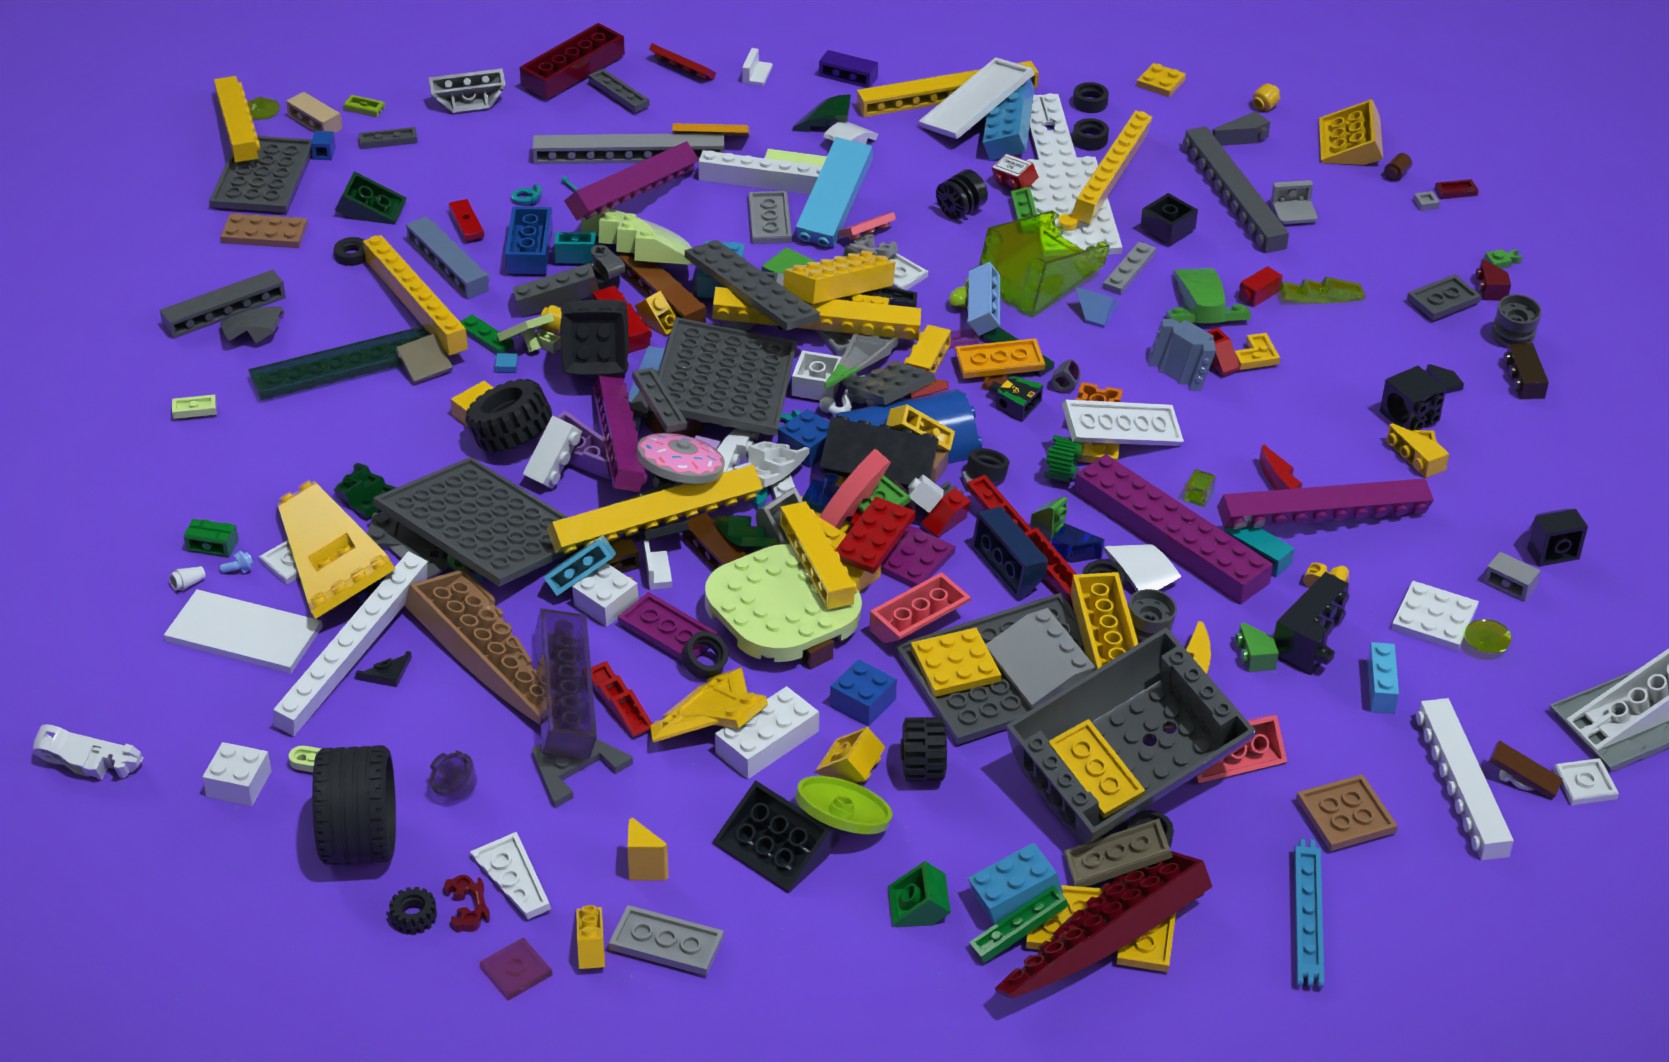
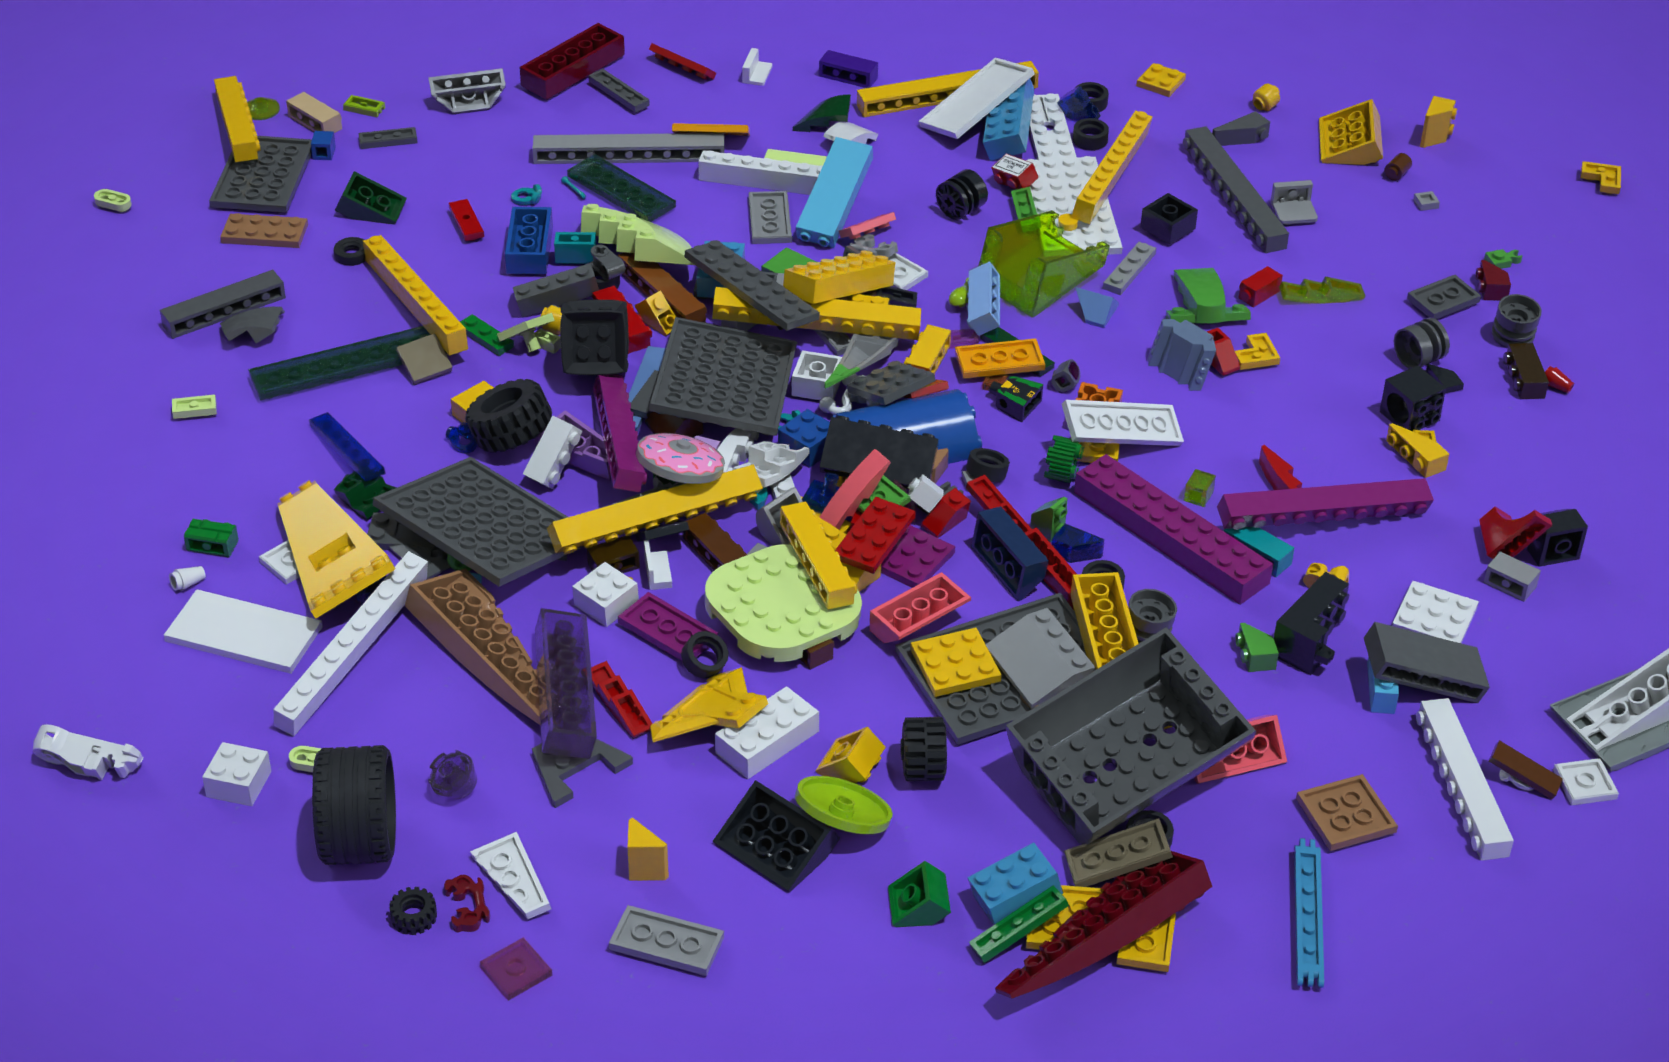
light blue plate [220,551,254,573] -> none
black tile [355,651,412,687] -> none
sand blue brick [406,216,490,299] -> none
dark azure tile [495,353,518,373] -> none
medium azure brick [544,535,616,596] -> none
magenta brick [564,141,699,221] -> none
yellow slope [576,905,605,969] -> none
dark grey plate [632,367,687,433] -> none
dark green slope [716,515,778,547] -> none
blue brick [830,659,897,727] -> none
yellow slope [886,404,955,452] -> none
yellow plate [1049,719,1145,818] -> none
white slope [1103,545,1181,592] -> none
yellow slope [1186,621,1211,675] -> none
dark red tile [1434,179,1479,199] -> none
clear neon green dish [1465,619,1512,653] -> none
none -> yellowish green plate [94,189,132,212]
none -> clear blue tile [309,412,386,482]
none -> clear blue piece [446,422,477,454]
none -> plate [567,154,676,222]
none -> clear blue slope [1057,86,1101,121]
none -> dark grey brick [1364,622,1490,703]
none -> dark grey wheel [1393,317,1450,369]
none -> yellow slope [1420,96,1458,148]
none -> red arch [1479,507,1552,559]
none -> red cone [1545,366,1575,394]
none -> yellow plate [1581,161,1621,194]

